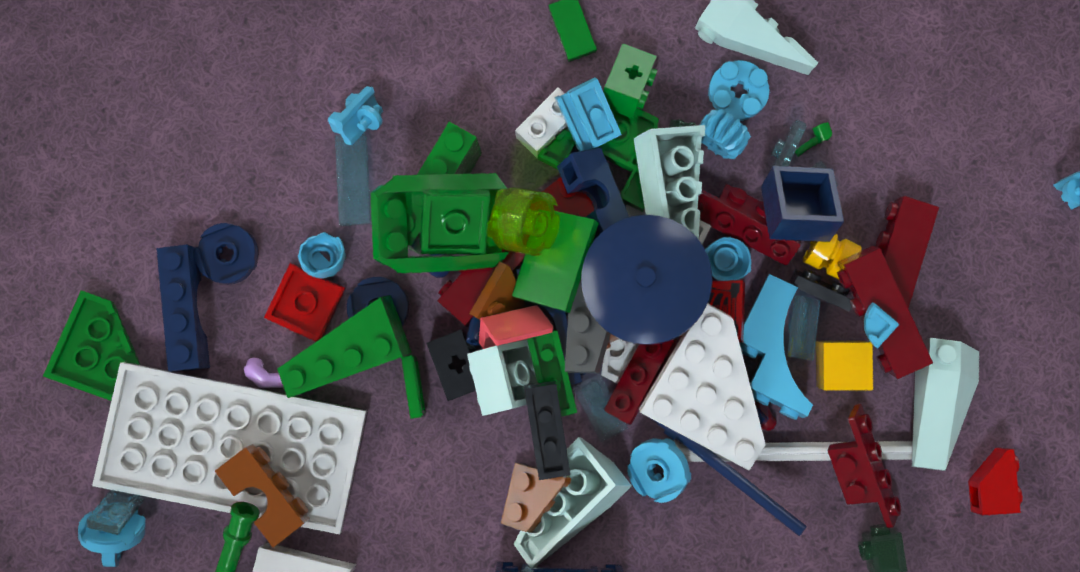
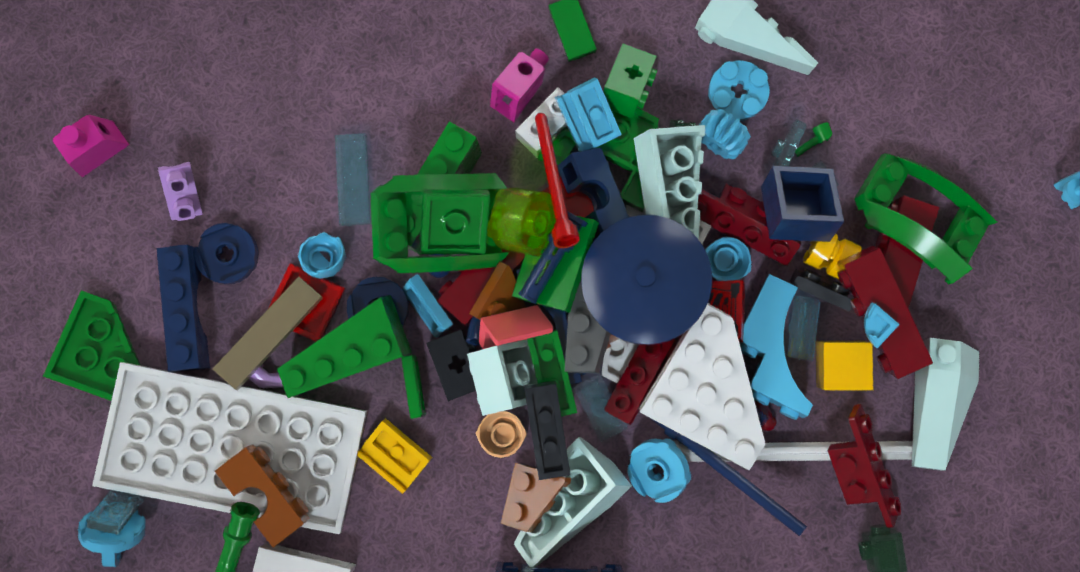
medium azure hips [328,86,383,145] -> none
red slope [968,447,1023,515] -> none
none -> dark pink torso [52,115,129,177]
none -> lavender hips [158,162,202,221]
none -> dark tan tile [212,277,323,391]
none -> yellow plate [357,418,433,494]
none -> medium azure tile [403,274,453,338]
none -> light nougat hat [476,411,527,458]
none -> dark pink torso [490,49,549,123]
none -> dark blue pin [518,211,588,304]
none -> red piece [535,113,580,248]
none -> green wedge [854,153,998,285]

